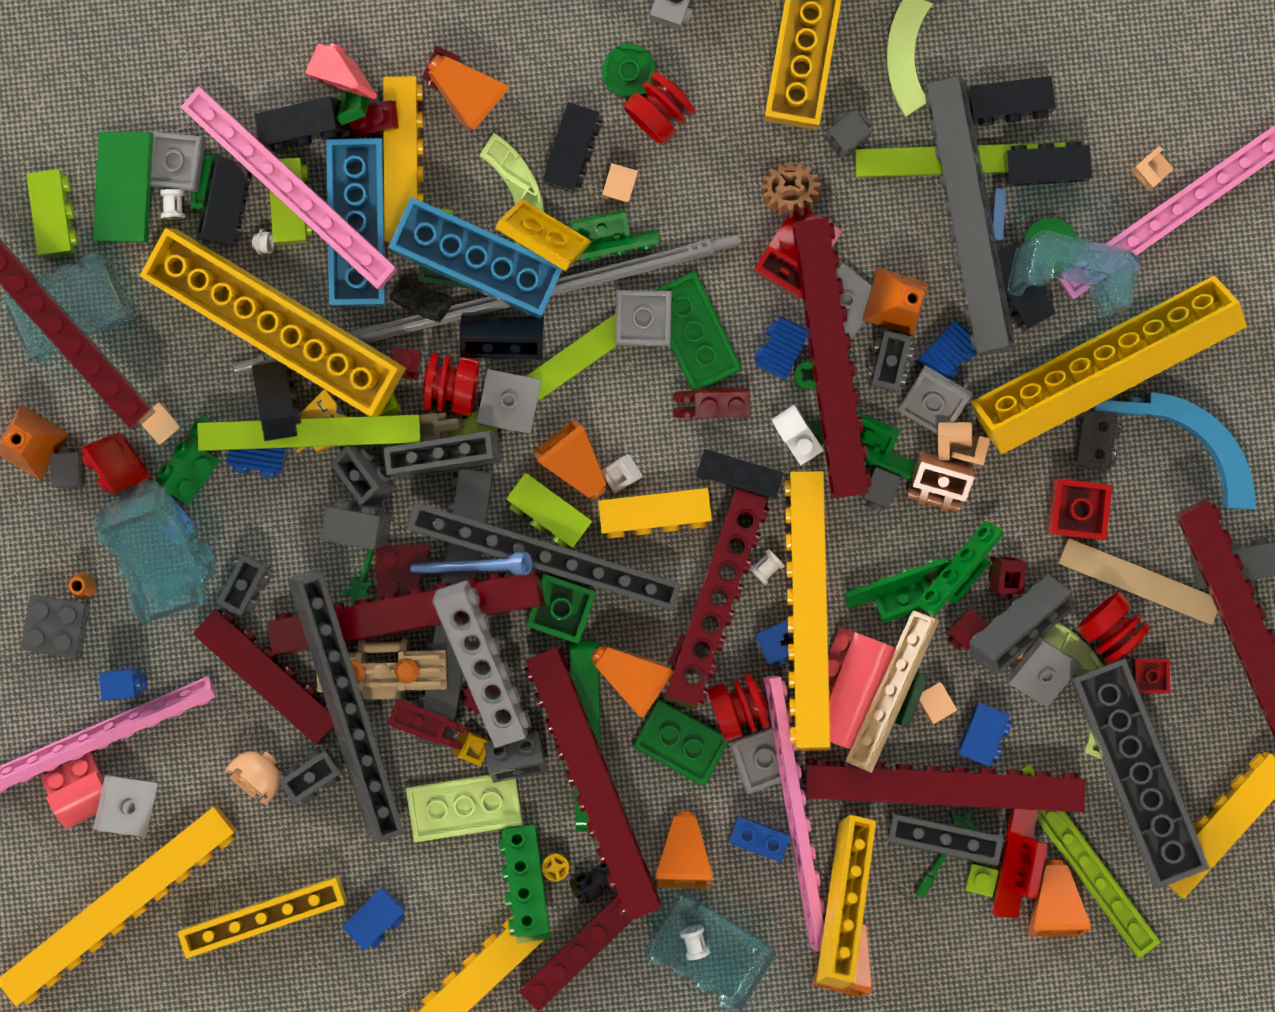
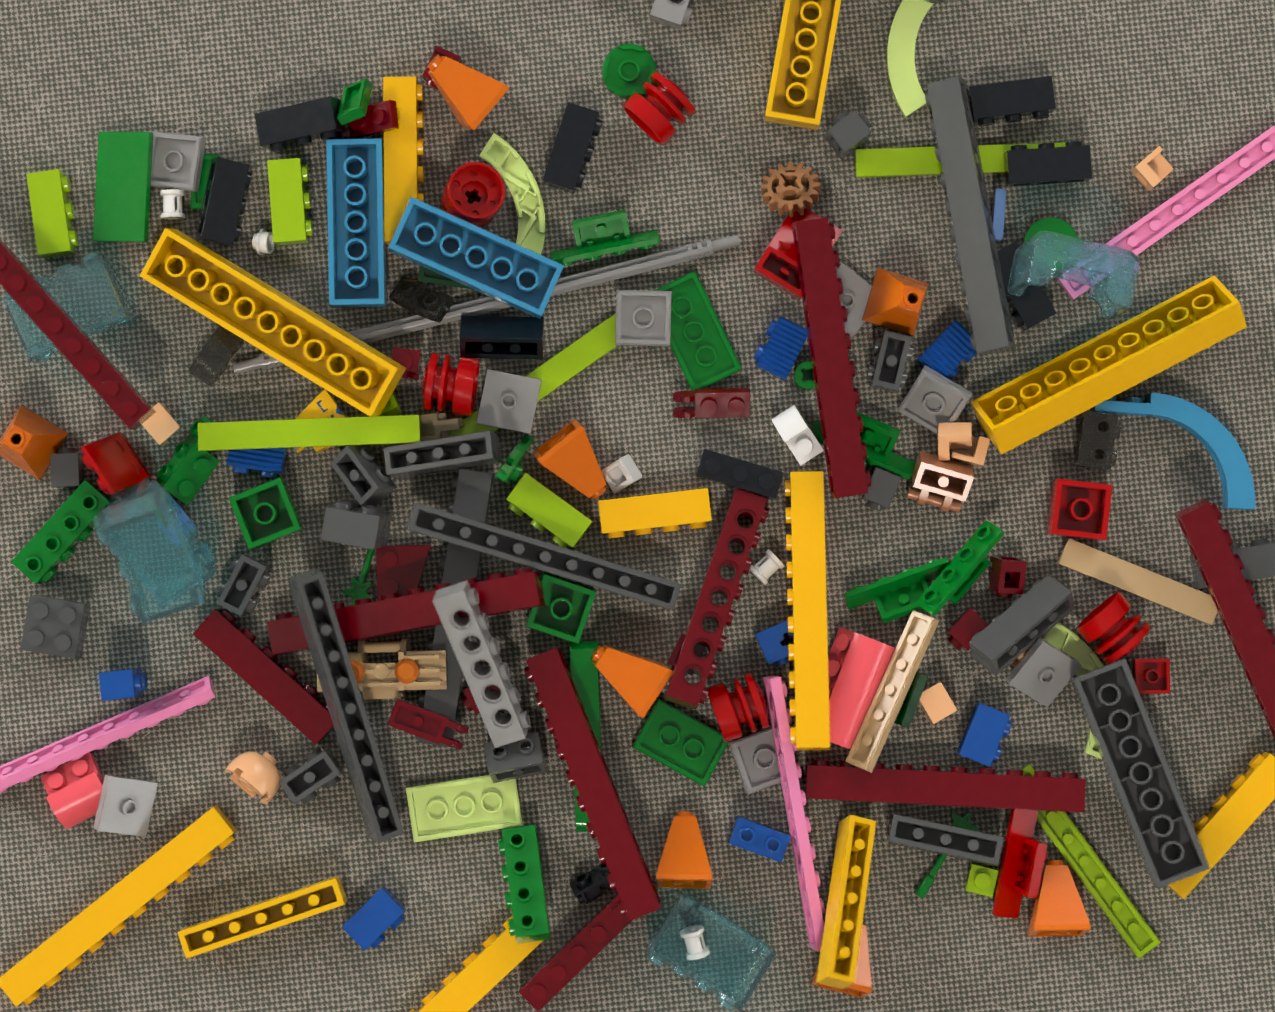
orange cone [68,572,97,600] -> none
bright pink plate [181,86,398,290] -> none
black brick [252,361,301,441] -> none
coral slope [305,43,377,100] -> none
medium blue piece [410,552,532,575] -> none
yellow slope [451,730,491,767] -> none
yellow tile [495,199,591,271] -> none
yellow wheel [542,852,570,882] -> none
light nougat panel [602,163,638,203] -> none
none -> green brick [11,480,114,584]
none -> clear smoke slope [189,325,244,387]
none -> green brick [229,477,304,550]
none -> red wheel [441,162,505,228]
none -> green wing [496,434,535,485]

